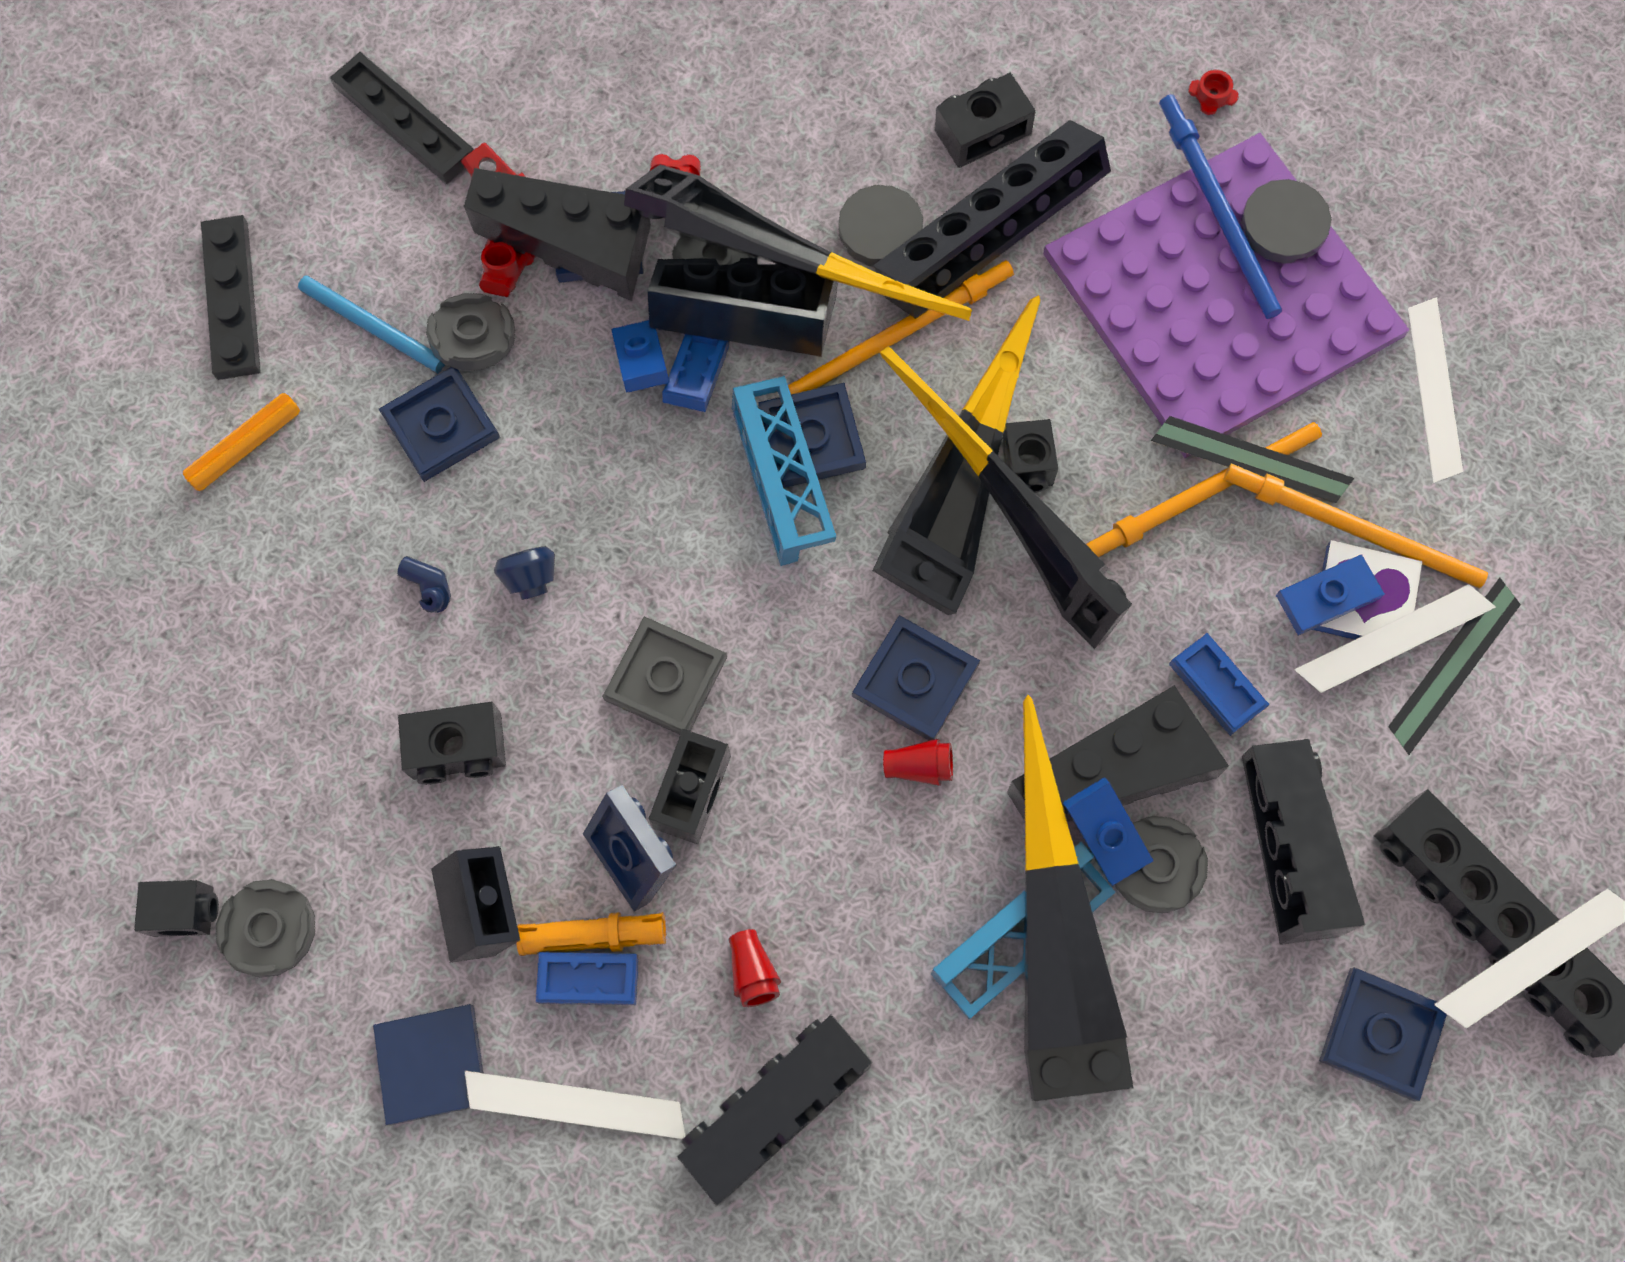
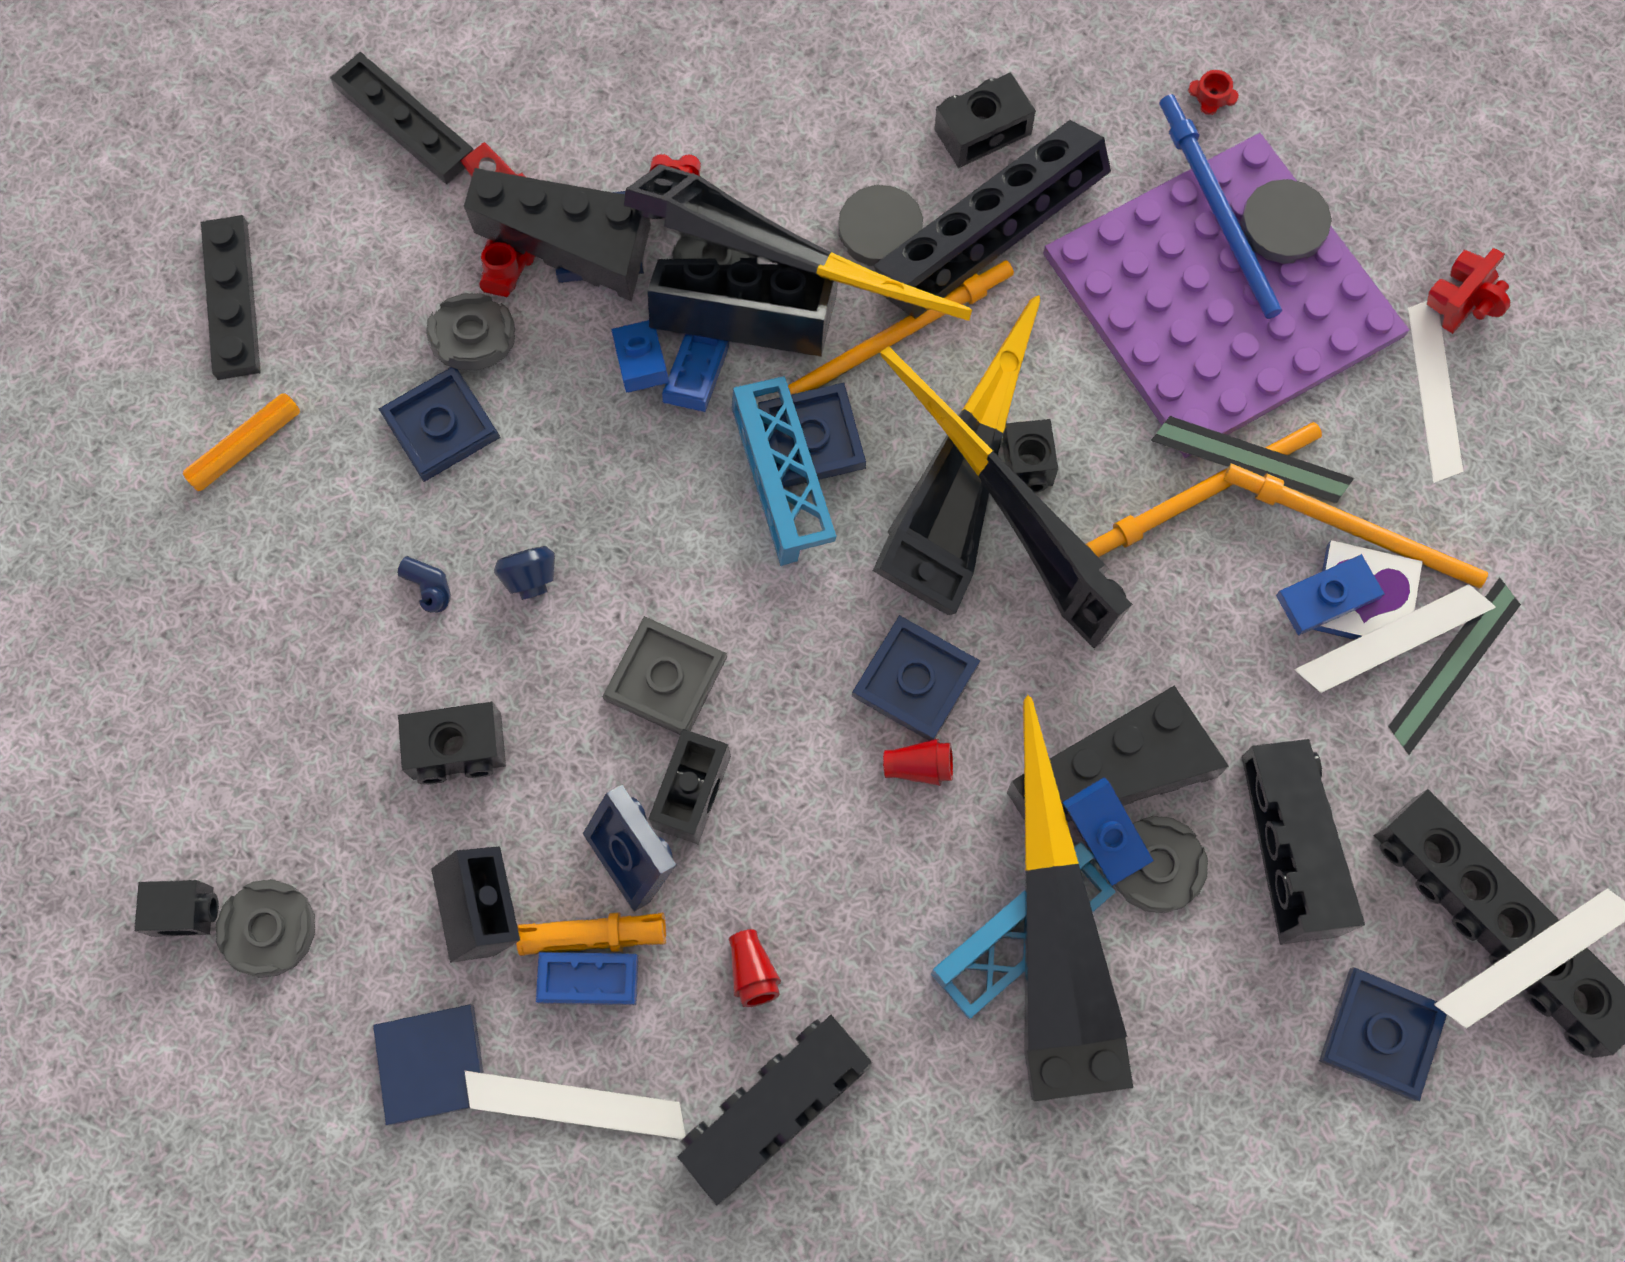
dark azure bar [298,275,445,373] -> none
blue plate [1169,633,1270,736] -> none
none -> red hips [1426,248,1511,334]

